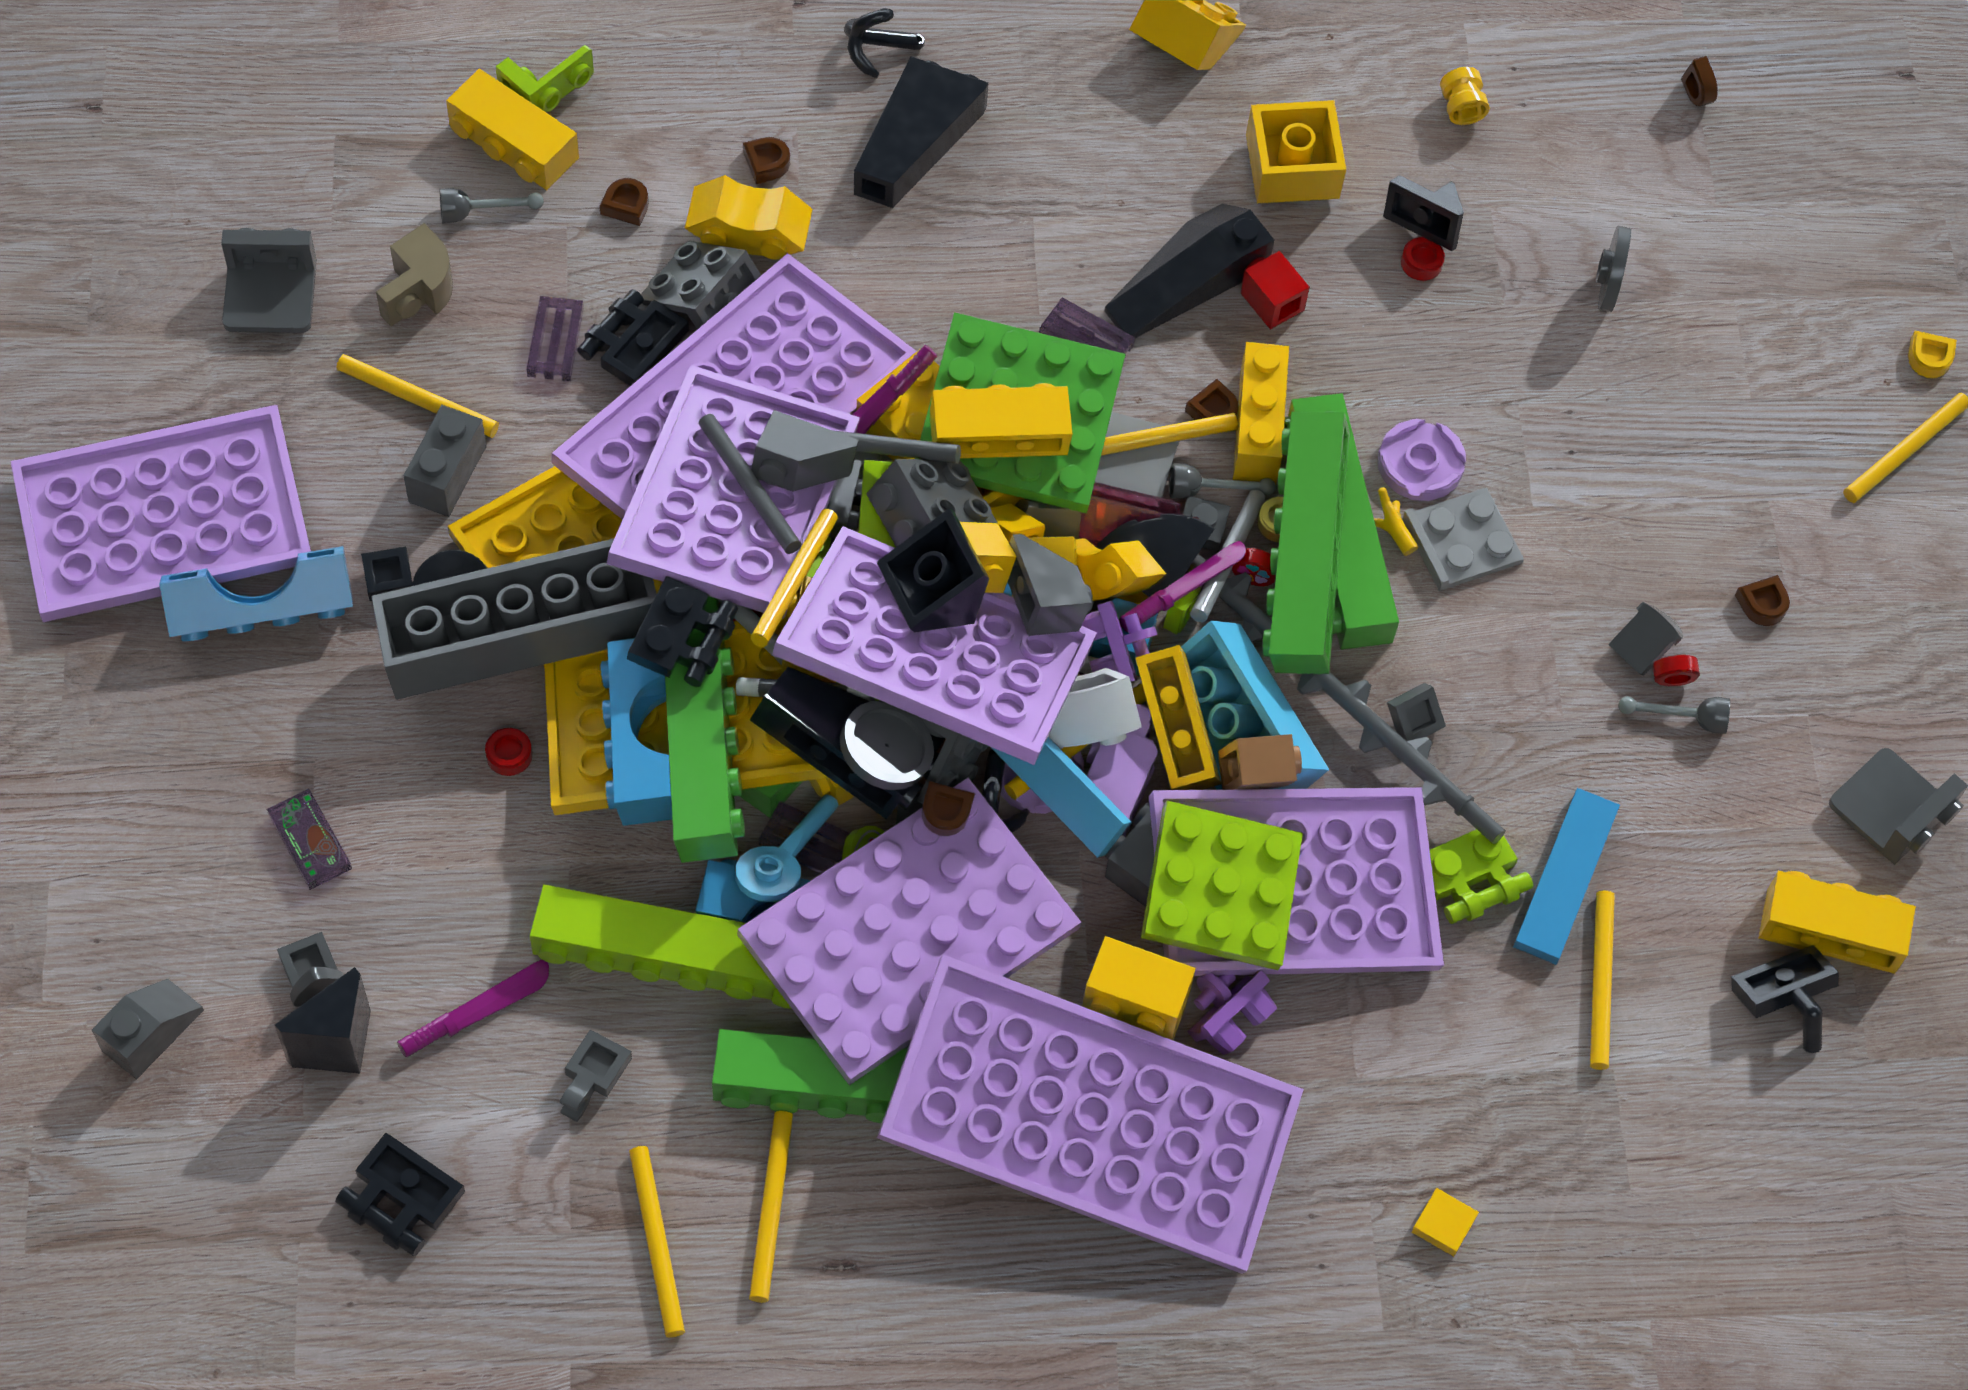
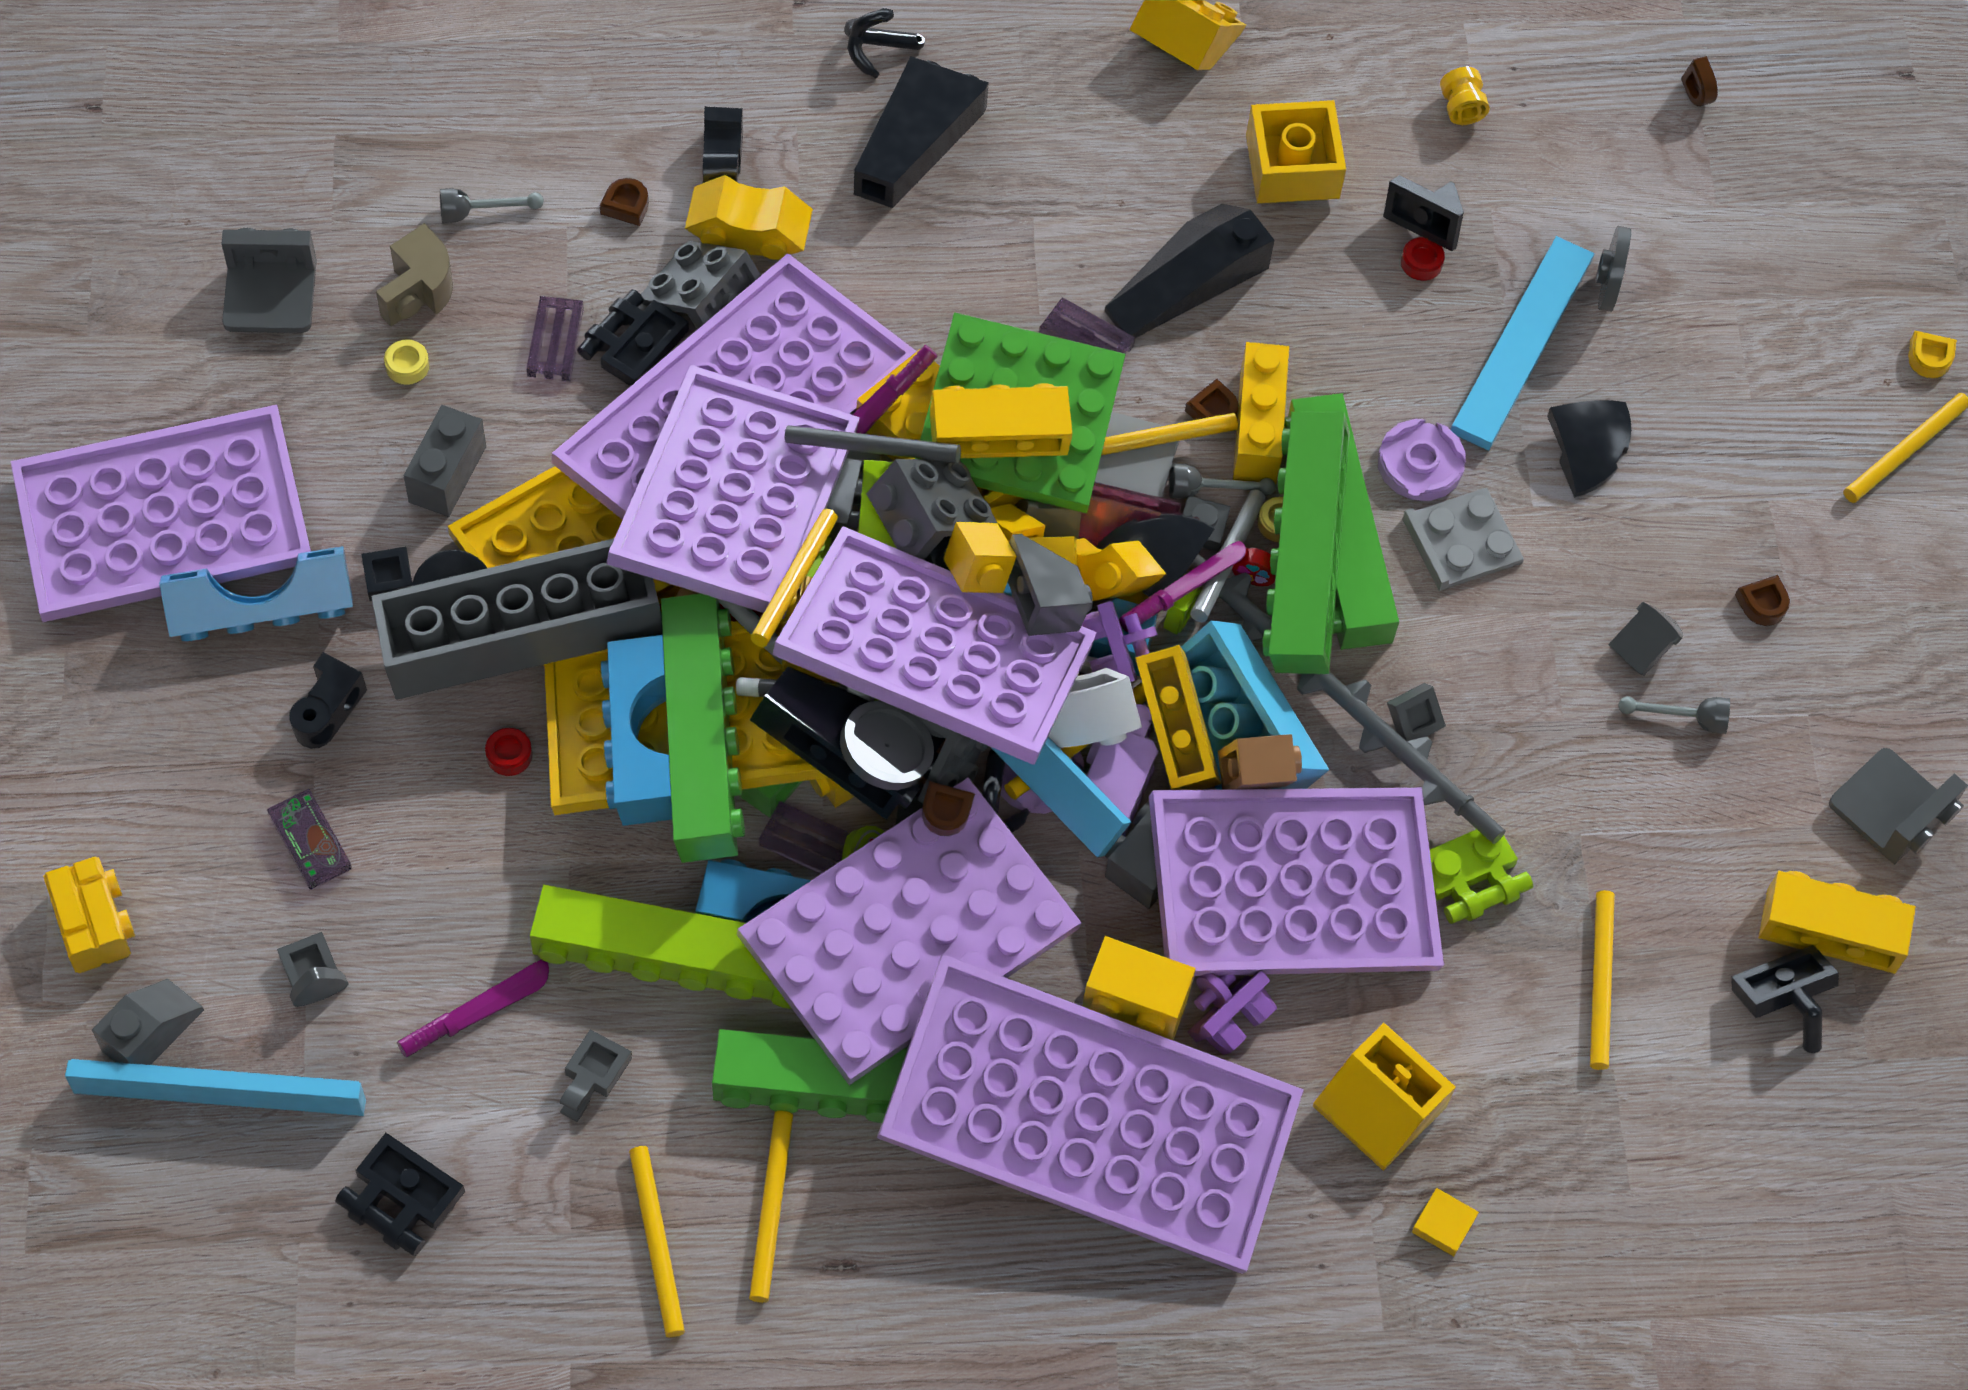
black slope [275,967,371,1074] -> none
yellow bar [336,354,499,438] -> none
yellow brick [446,68,579,191] -> none
lime bracket [495,45,594,112] -> none
black plate [627,576,738,687] -> none
dark grey bar [699,414,801,554] -> none
medium azure piece [735,794,838,902] -> none
reddish brown tile [743,137,790,184] -> none
dark grey slope [751,410,859,492] -> none
black slope [877,508,989,633] -> none
lime plate [1141,800,1303,970] -> none
red brick [1240,250,1310,330] -> none
yellow bar [1374,487,1419,556] -> none
dark azure tile [1513,788,1620,965] -> none
red tile [1653,655,1700,686] -> none
none -> yellow brick [43,856,135,973]
none -> medium azure tile [65,1059,366,1116]
none -> black leg [289,652,367,749]
none -> light yellow tile [384,340,429,385]
none -> black leg [703,106,743,183]
none -> yellow slope [1313,1023,1456,1171]
none -> medium azure tile [1451,236,1595,451]
none -> black brick [1547,400,1632,498]

